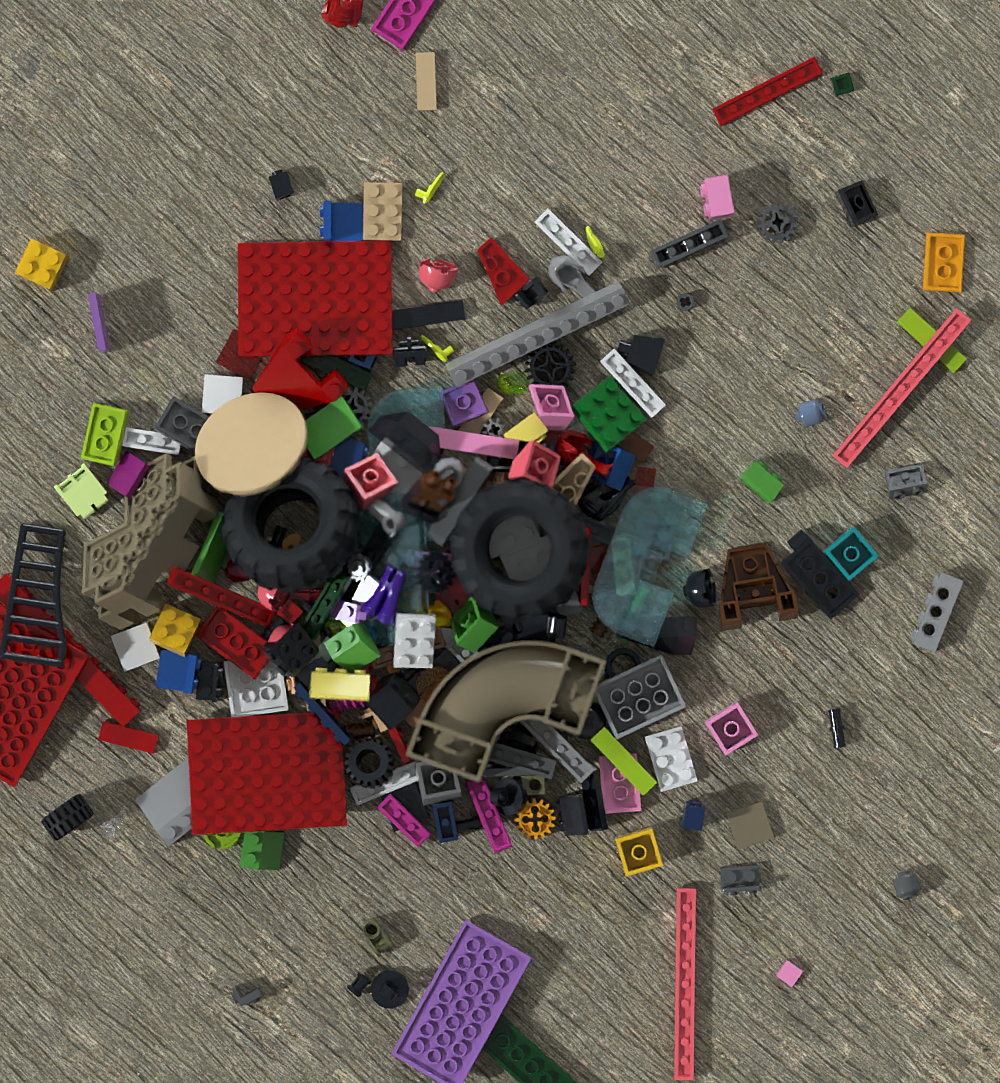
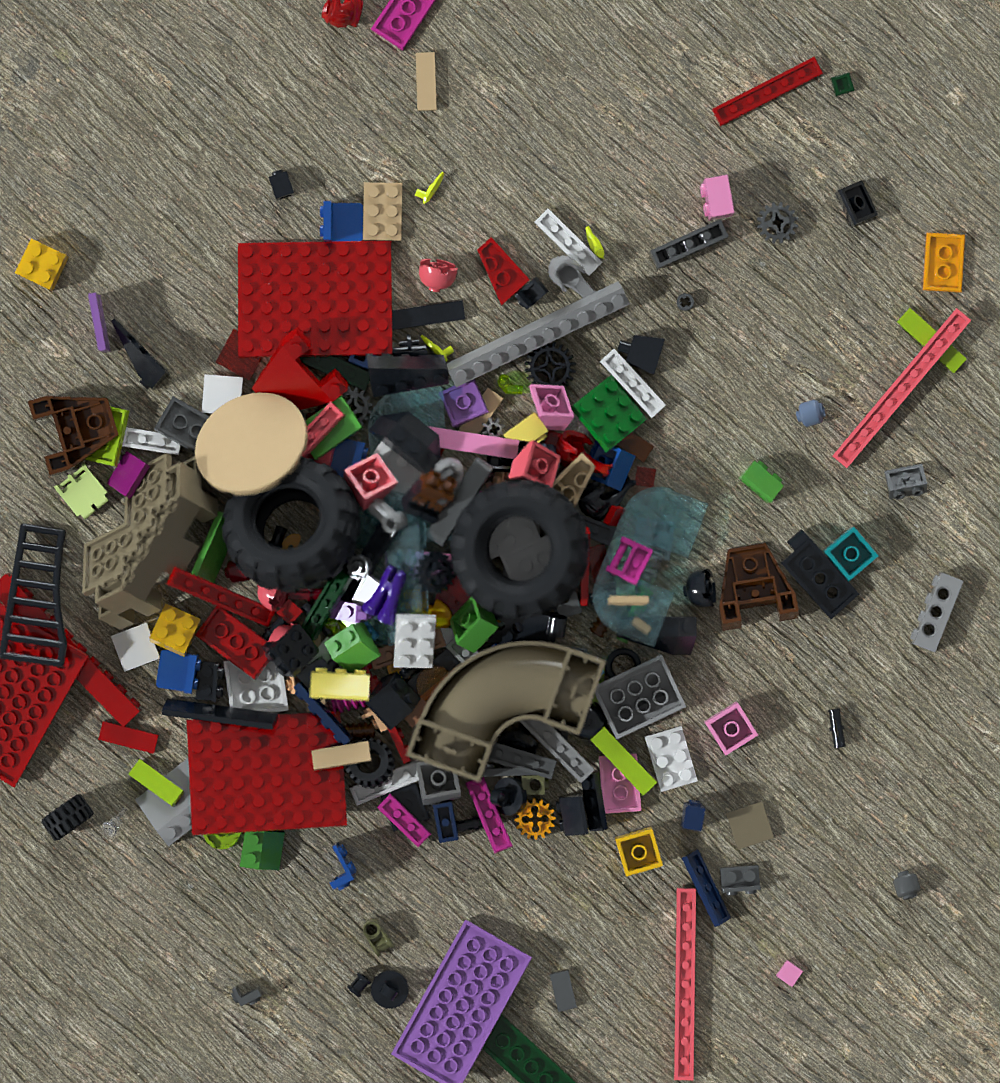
none -> reddish brown wedge [28,396,119,476]
none -> black wedge [111,319,170,390]
none -> lime tile [128,759,184,807]
none -> black tile [162,698,278,730]
none -> coral tile [302,402,345,457]
none -> tan tile [311,741,372,770]
none -> blue bracket [330,842,357,891]
none -> black wedge [366,354,449,397]
none -> dark grey tile [550,970,577,1012]
none -> red tile [604,505,626,526]
none -> dark pink plate [605,536,653,586]
none -> tan tile [608,596,649,606]
none -> dark tan tile [632,617,651,636]
none -> dark blue plate [682,849,731,927]

